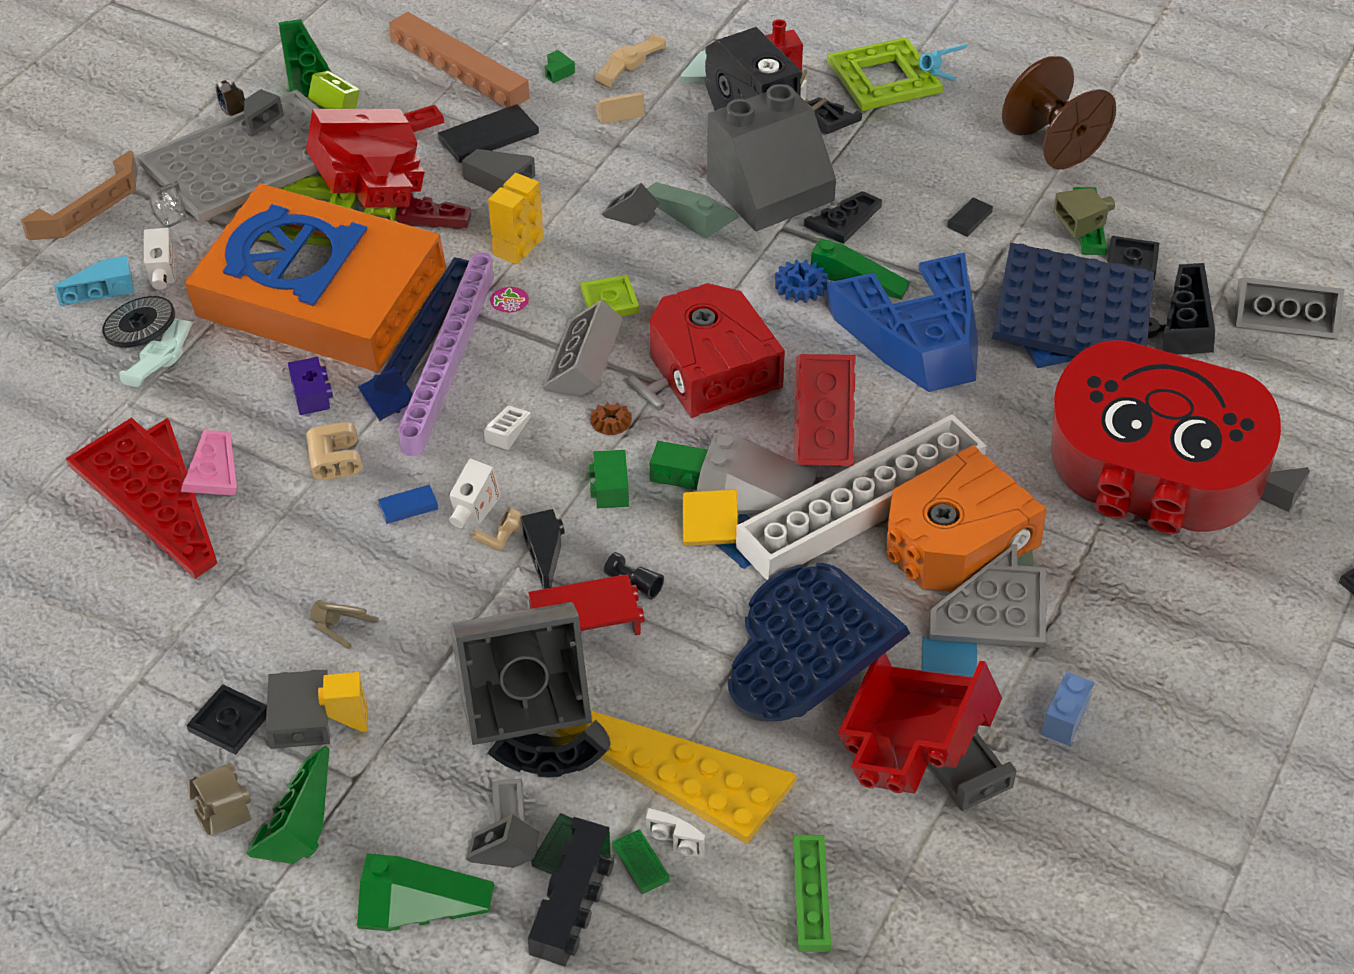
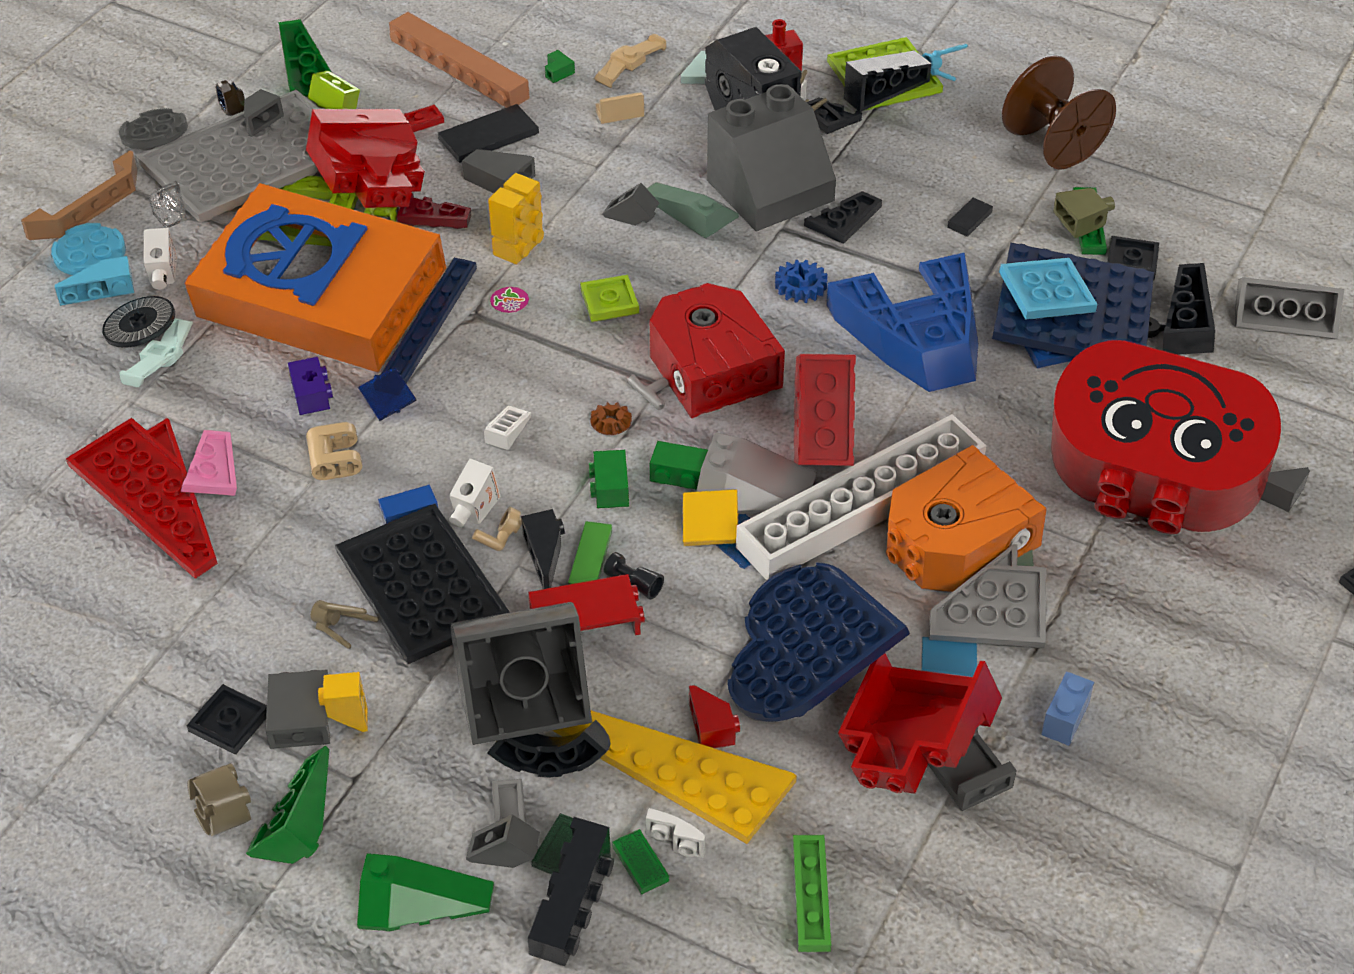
lavender beam [398,252,494,456] -> none
light grey slope [542,300,623,396] -> none
green wedge [811,238,910,300] -> none
none -> medium azure tile [51,223,126,275]
none -> dark grey tile [119,108,188,149]
none -> black plate [335,504,510,664]
none -> bright green tile [568,521,612,585]
none -> red slope [689,685,740,748]
none -> black wedge [844,51,932,112]
none -> medium azure plate [999,258,1098,319]

